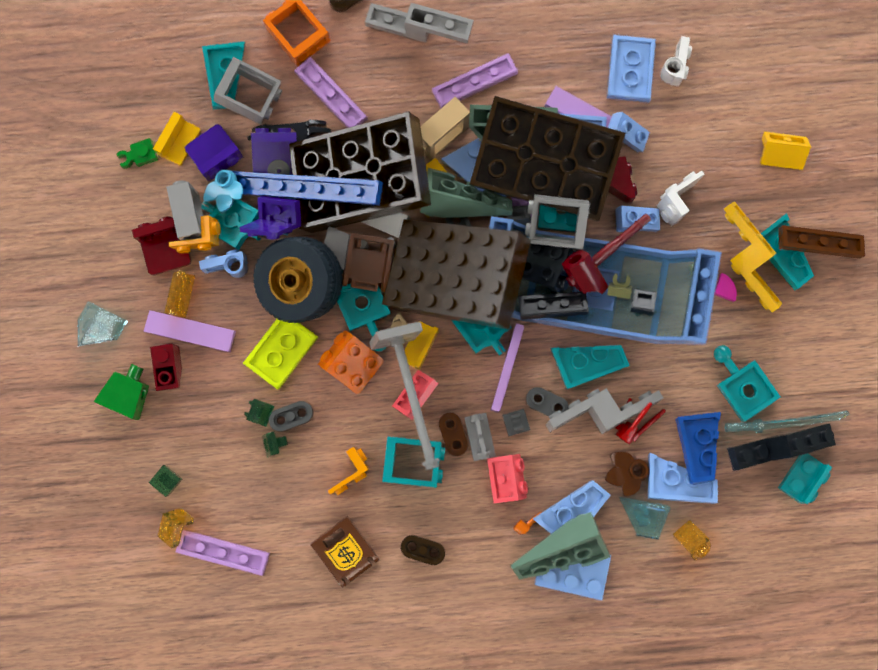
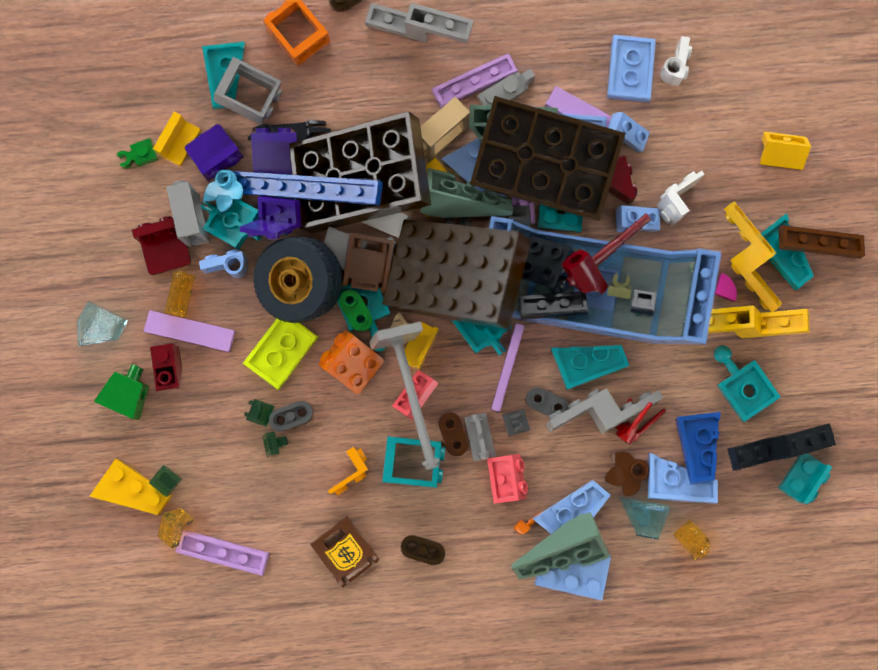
light orange bracket [169,215,221,253] -> none
dark grey tile [267,160,290,175] -> none
lavender tile [294,57,368,128] -> none
light grey window [525,194,590,249] -> none
clear light blue sword [725,410,849,433] -> none
none -> yellow wing [89,459,172,515]
none -> green plate [339,290,373,332]
none -> light grey hinge [477,69,535,105]
none -> yellow bracket [708,305,810,338]

